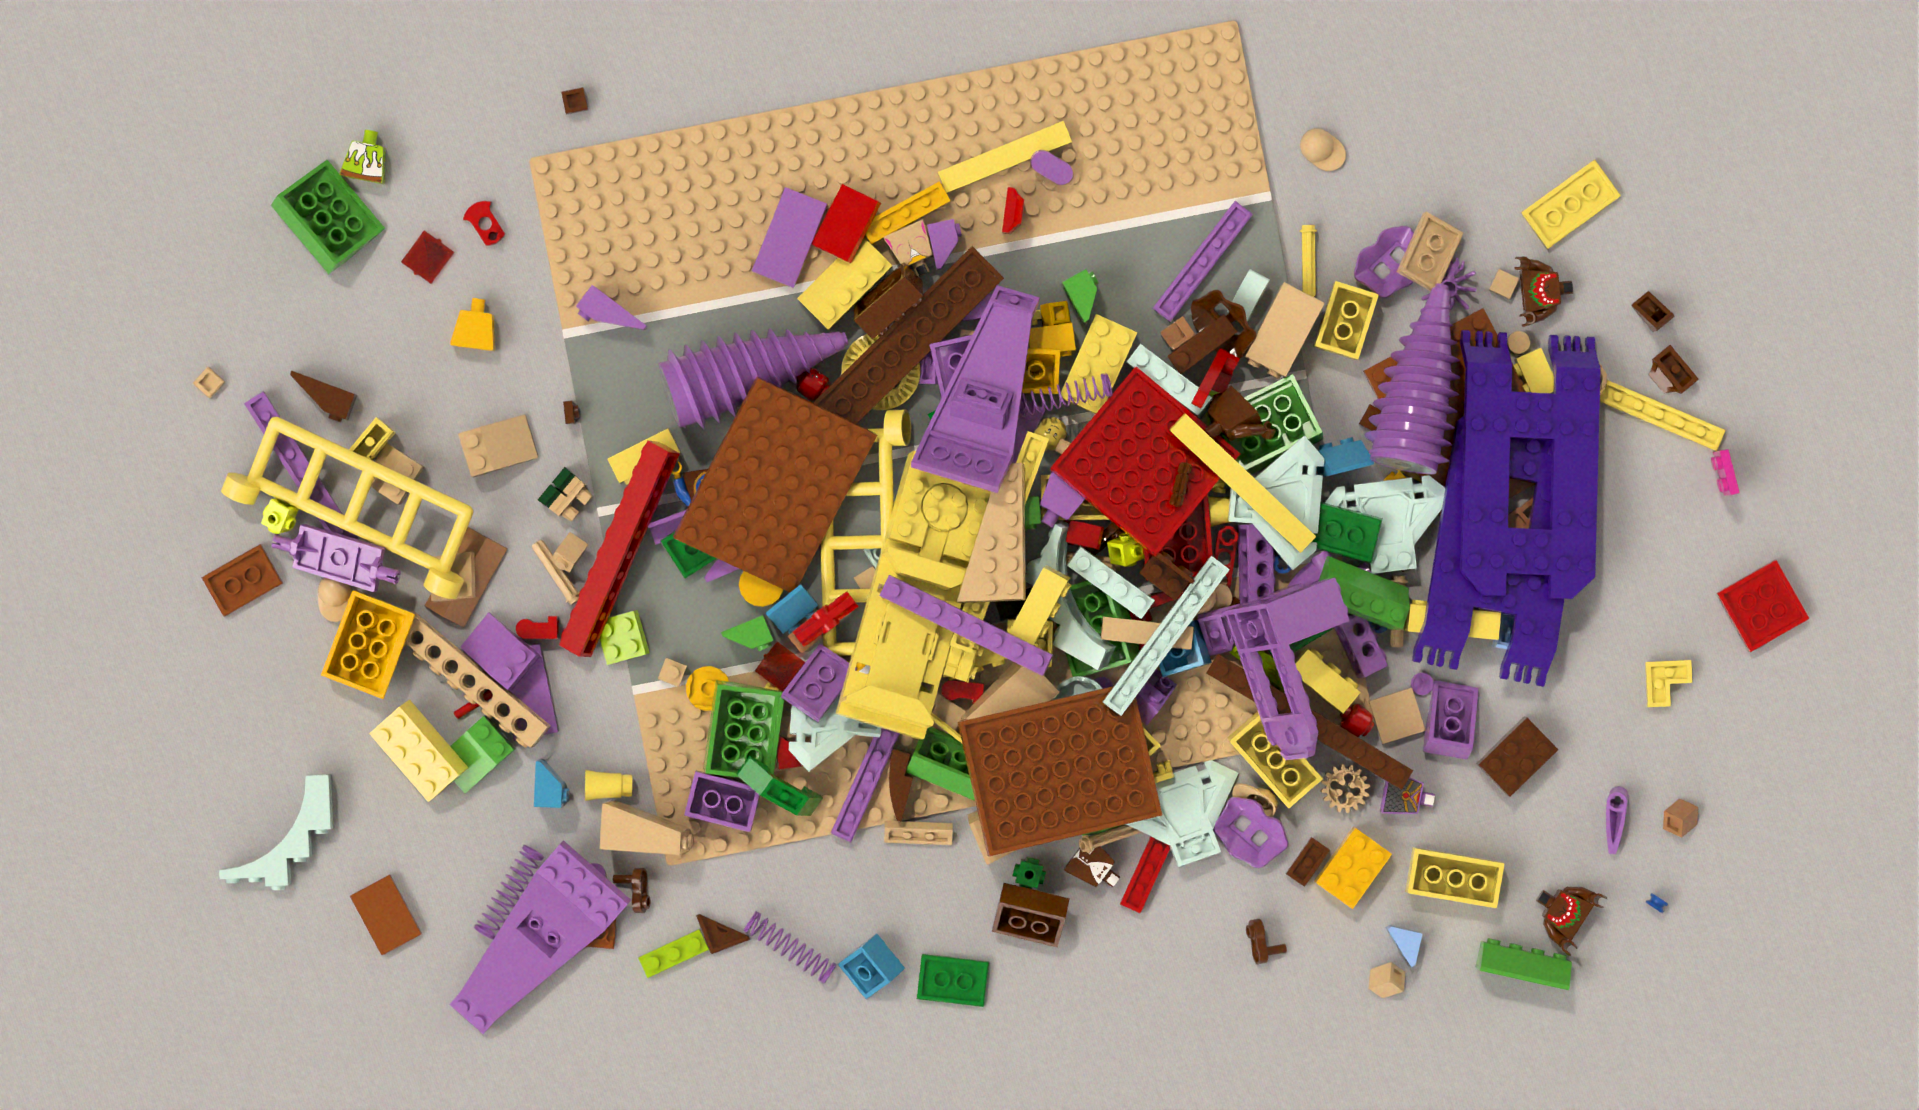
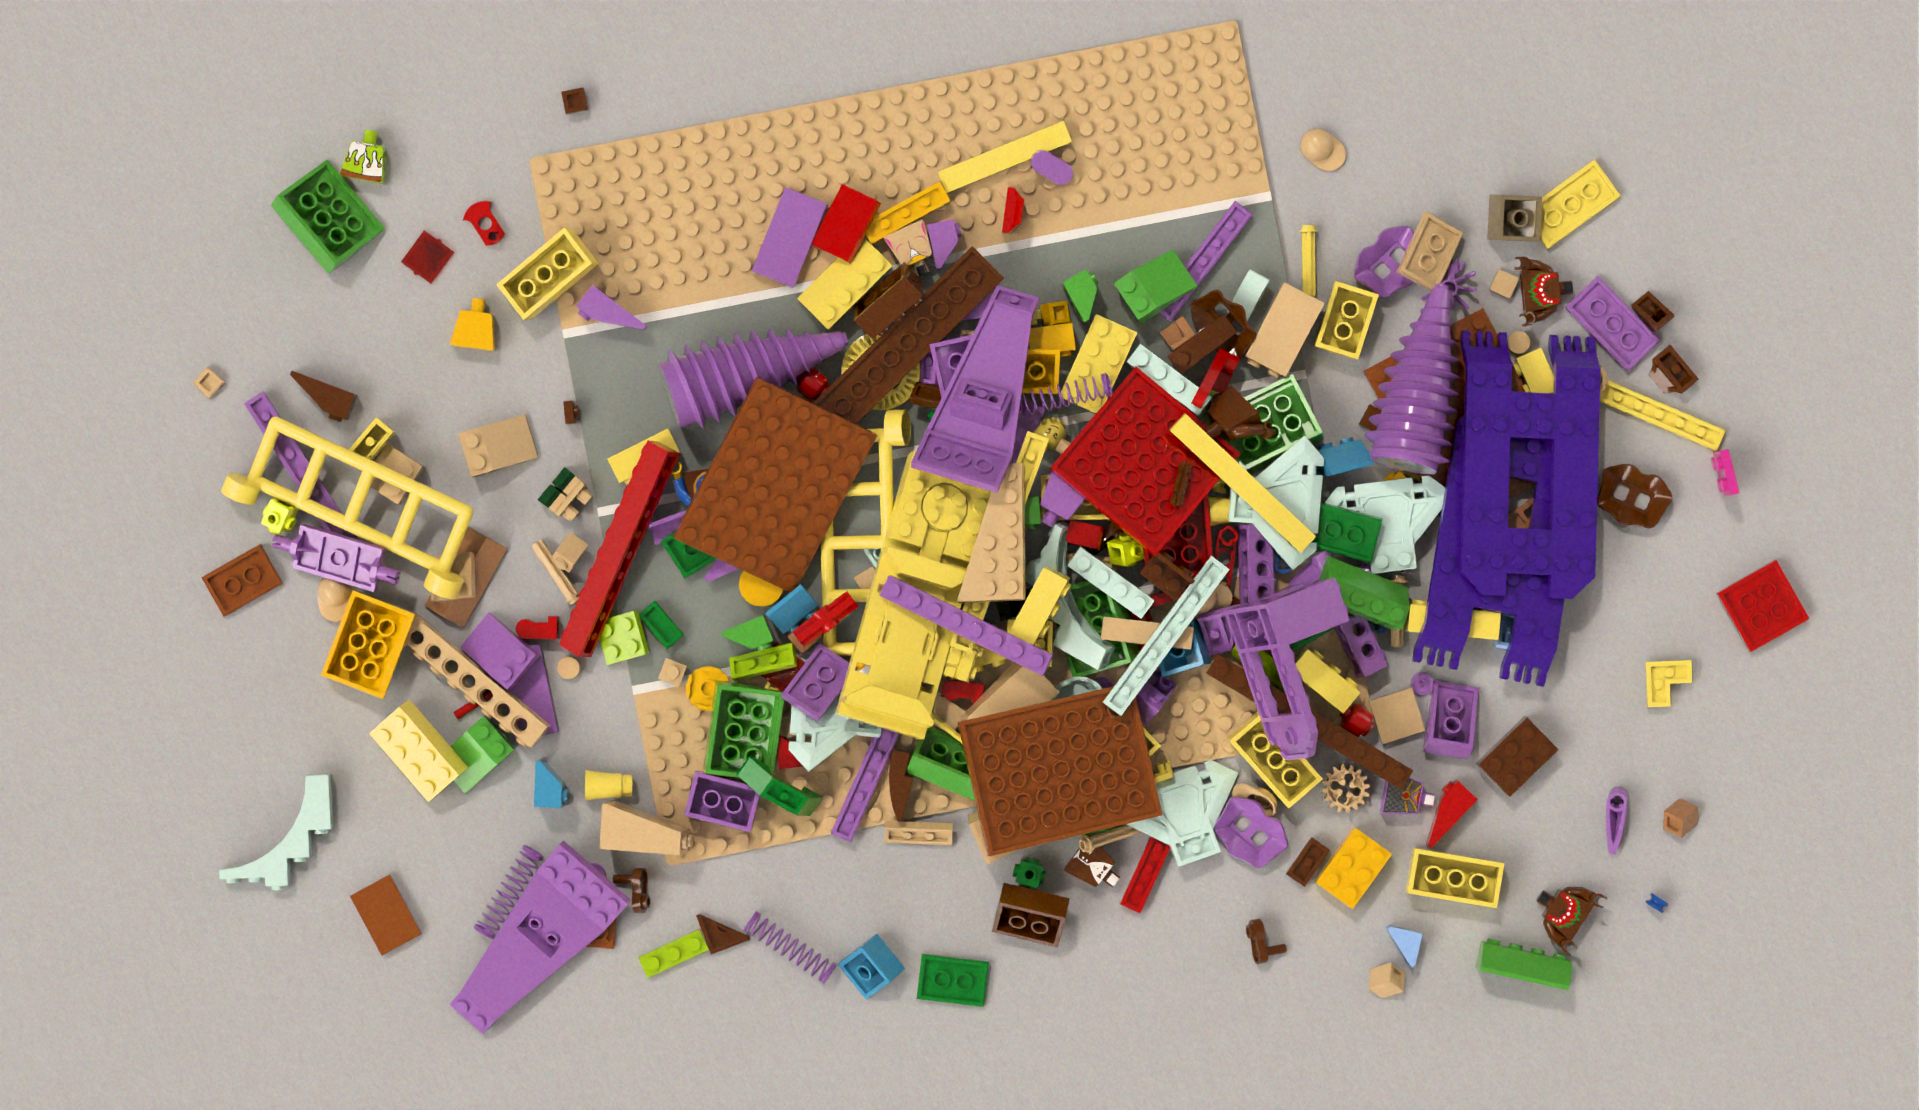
none -> light yellow brick [496,228,599,320]
none -> tan tile [557,657,580,679]
none -> green tile [639,600,685,649]
none -> lime plate [729,643,798,681]
none -> reddish brown tile [910,382,941,408]
none -> bright green slope [1114,250,1198,324]
none -> red slope [1426,780,1478,848]
none -> dark tan slope [1487,194,1542,242]
none -> medium lavender tile [1565,276,1660,372]
none -> reddish brown piece [1597,464,1673,529]

